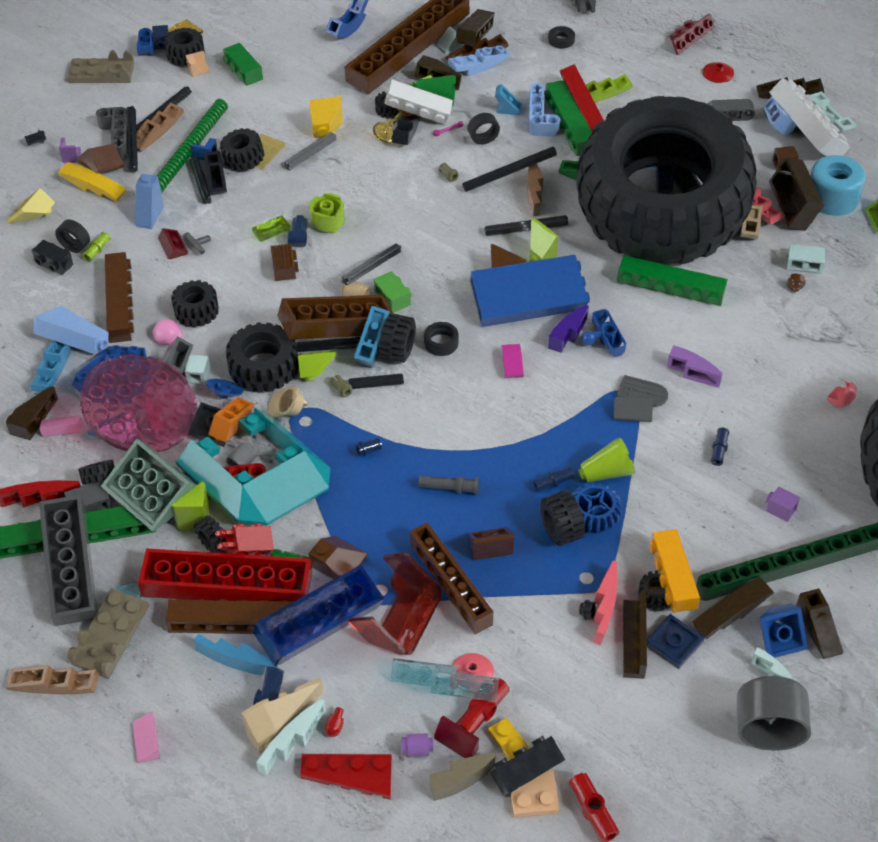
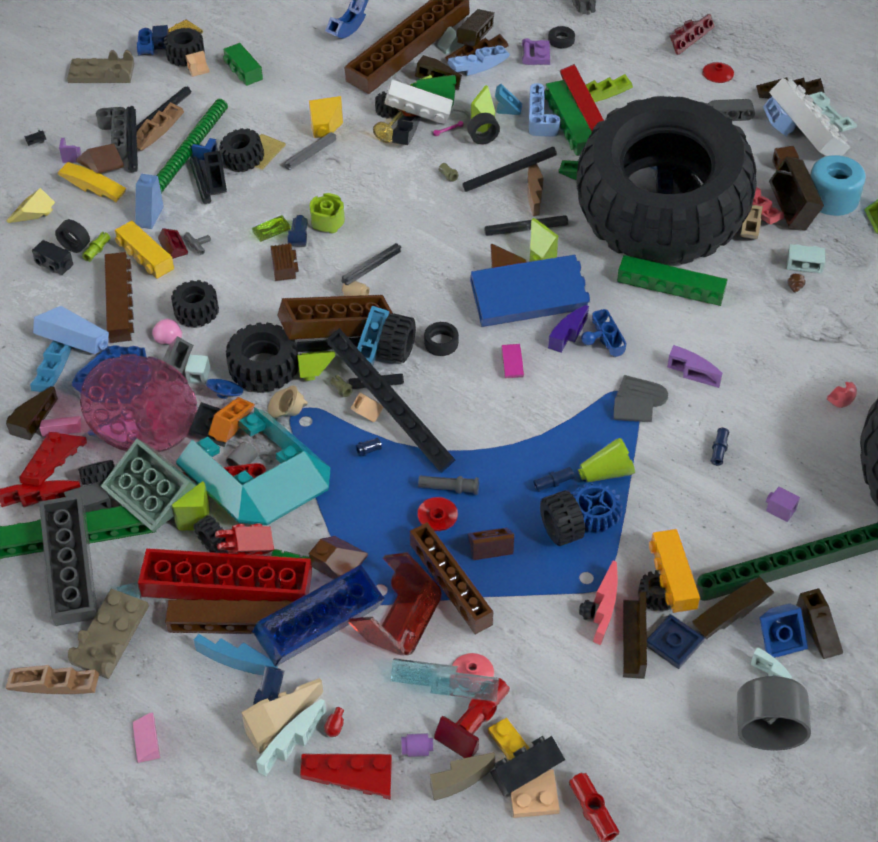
bright green piece [373,271,412,313] -> none
none -> red wing [19,432,87,486]
none -> yellow brick [115,220,174,279]
none -> black plate [325,328,456,473]
none -> light nougat panel [351,392,384,422]
none -> red dish [418,497,458,531]
none -> lime slope [471,85,495,133]
none -> medium lavender plate [522,38,550,65]

